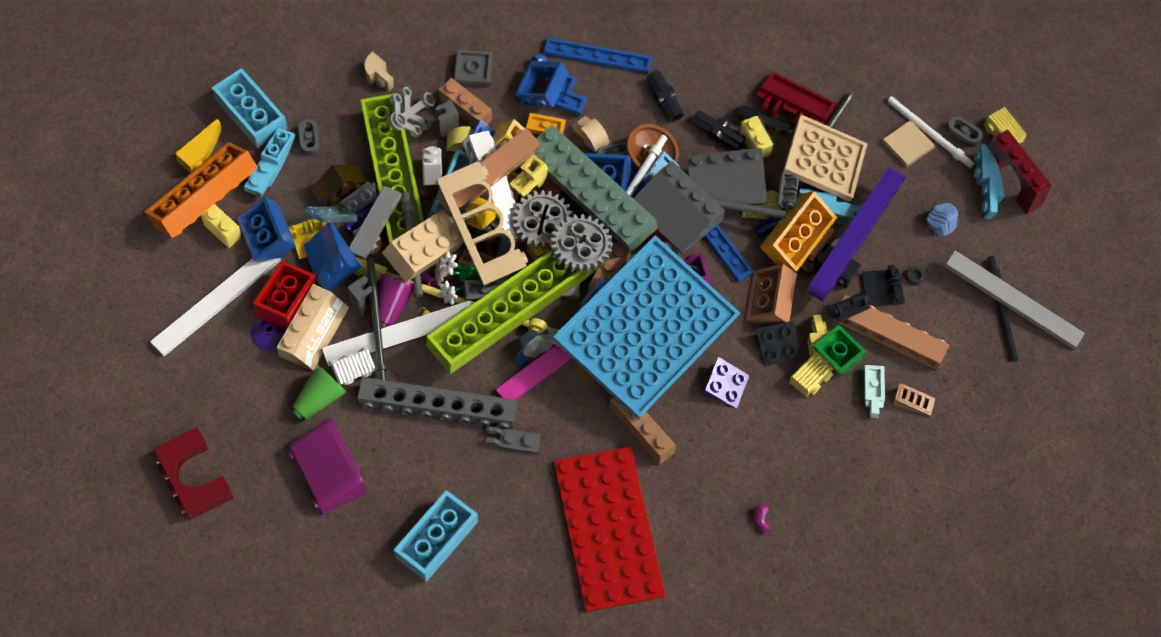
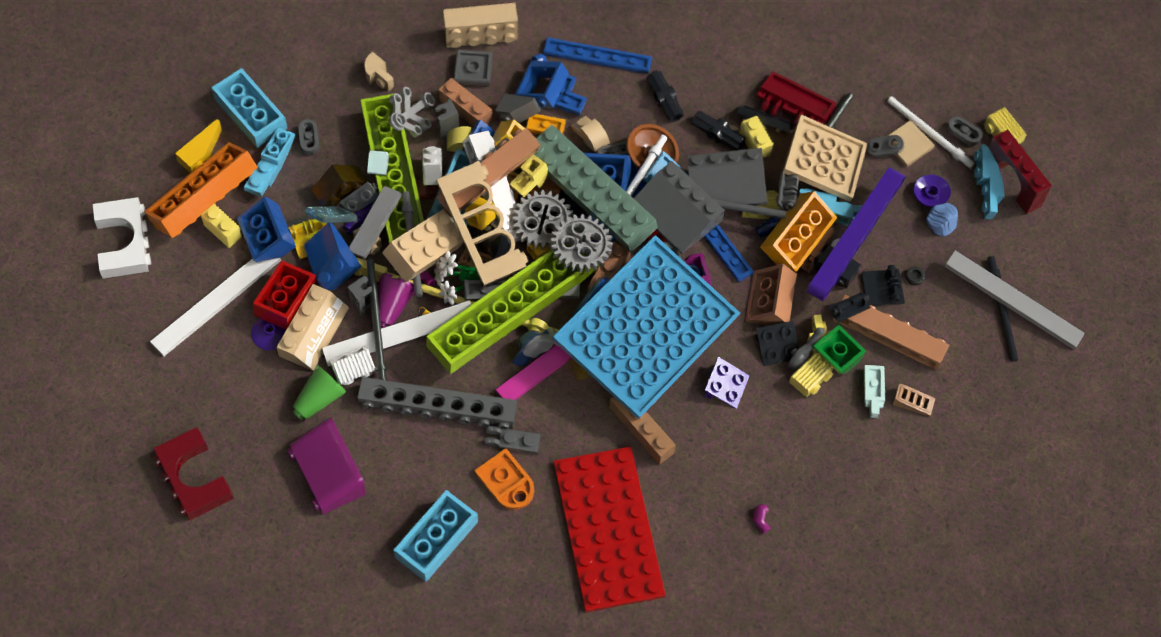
none -> white arch [93,197,151,278]
none -> light aqua slope [367,151,389,175]
none -> tan brick [443,3,518,48]
none -> orange tile [474,448,534,510]
none -> dark grey slope [495,94,541,123]
none -> dark grey piece [788,327,825,371]
none -> dark grey plate [867,135,904,157]
none -> dark purple dish [914,175,951,207]

